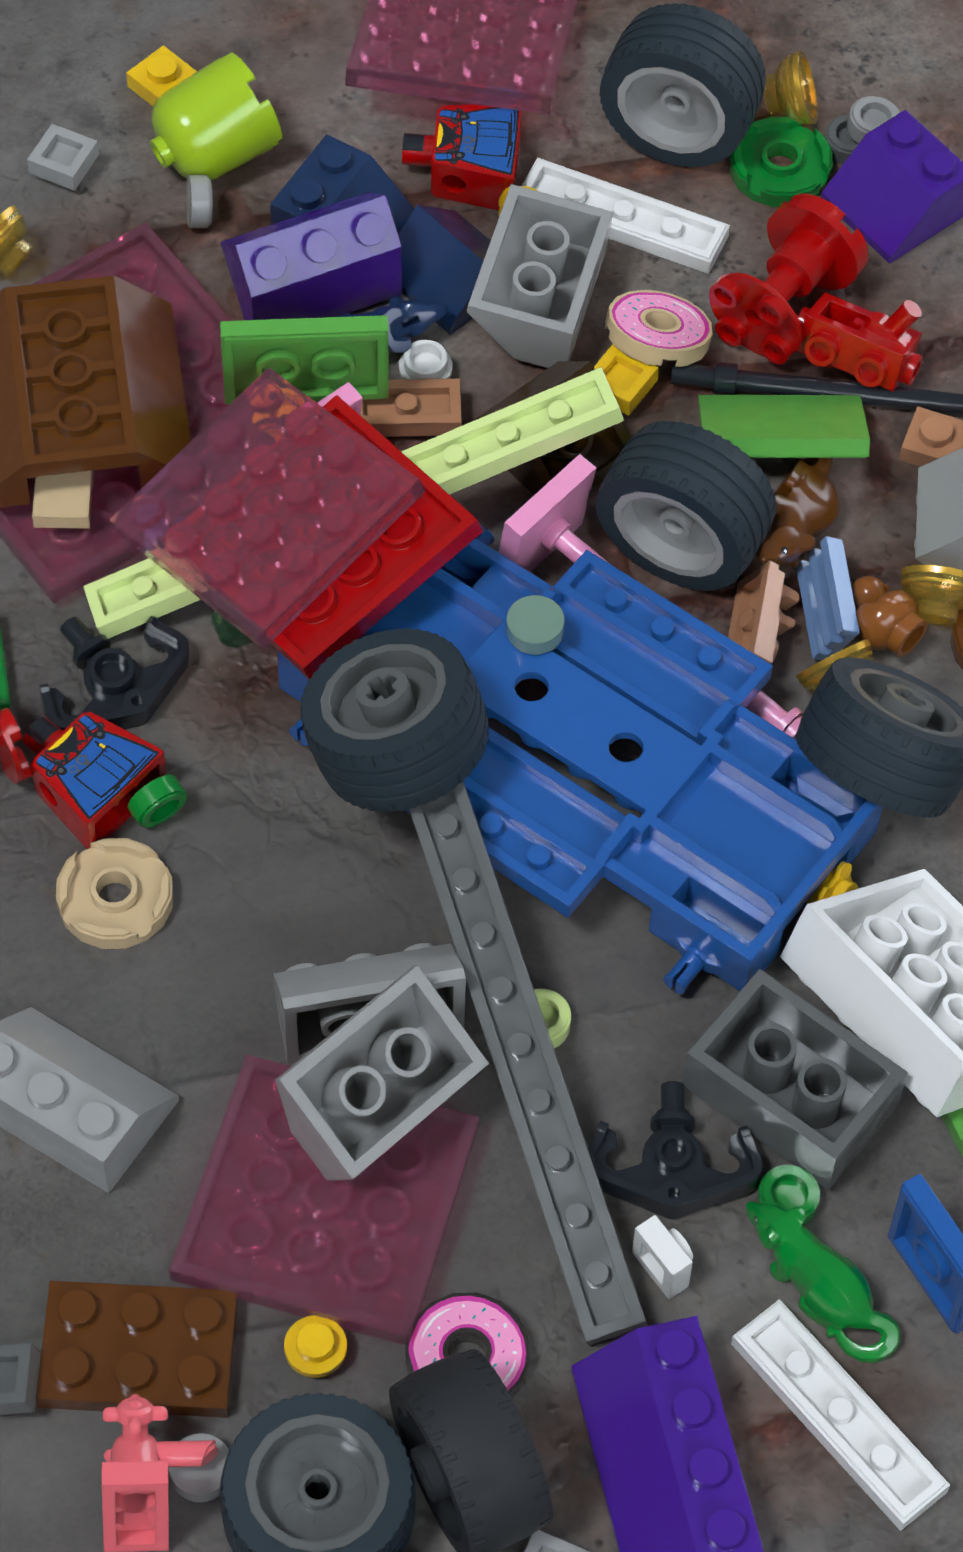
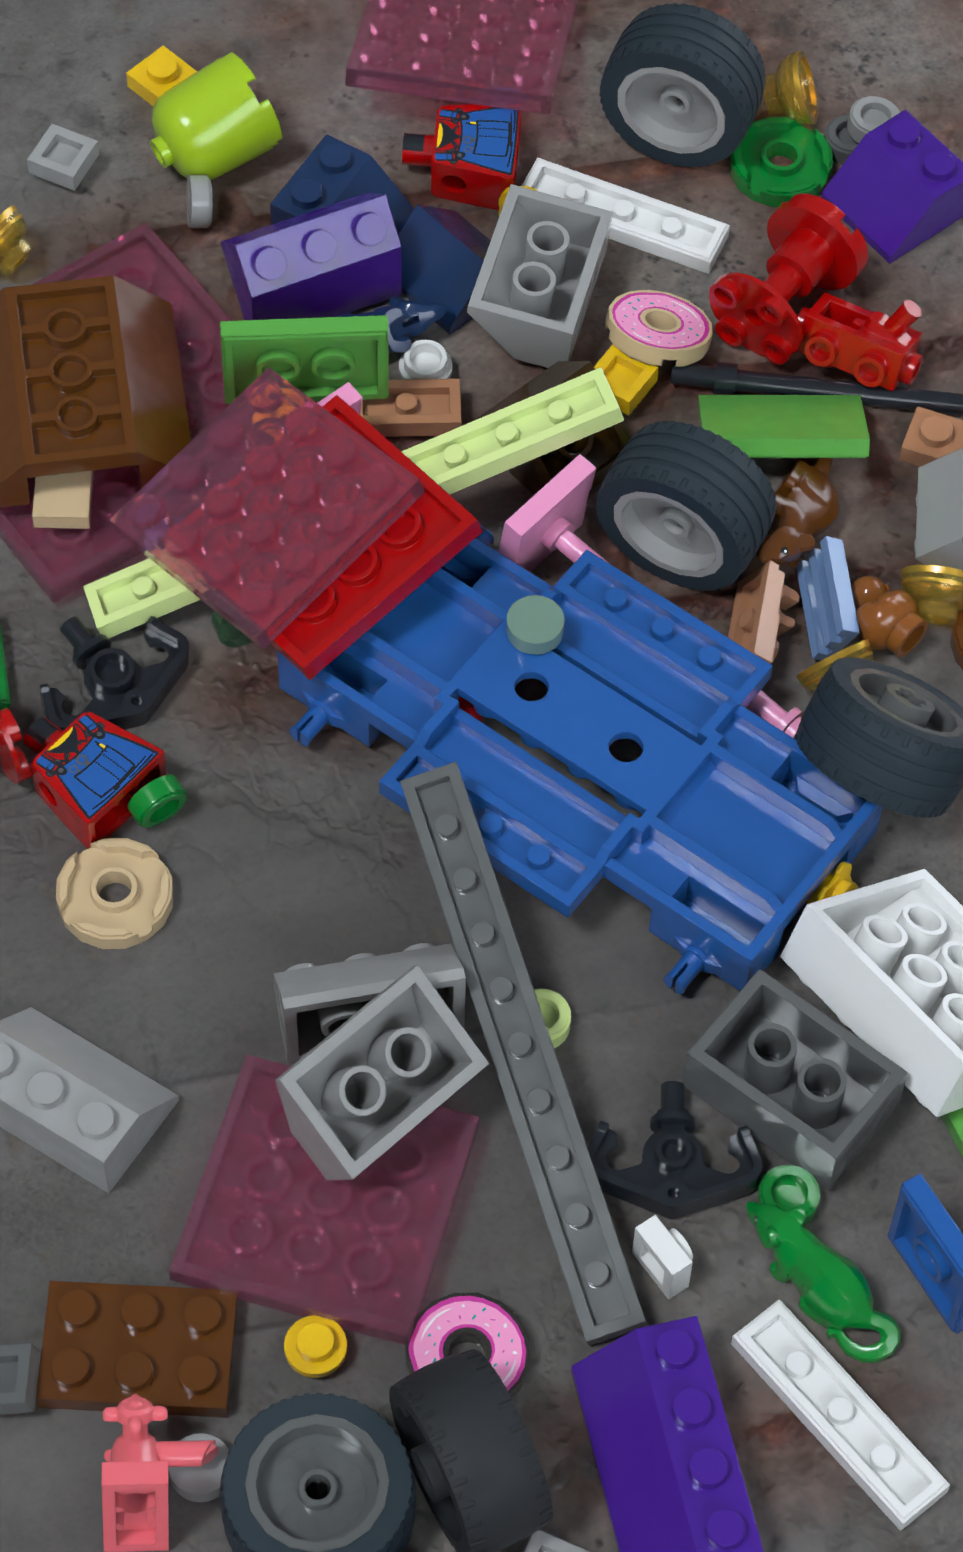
black wheel [300,628,489,812] -> none

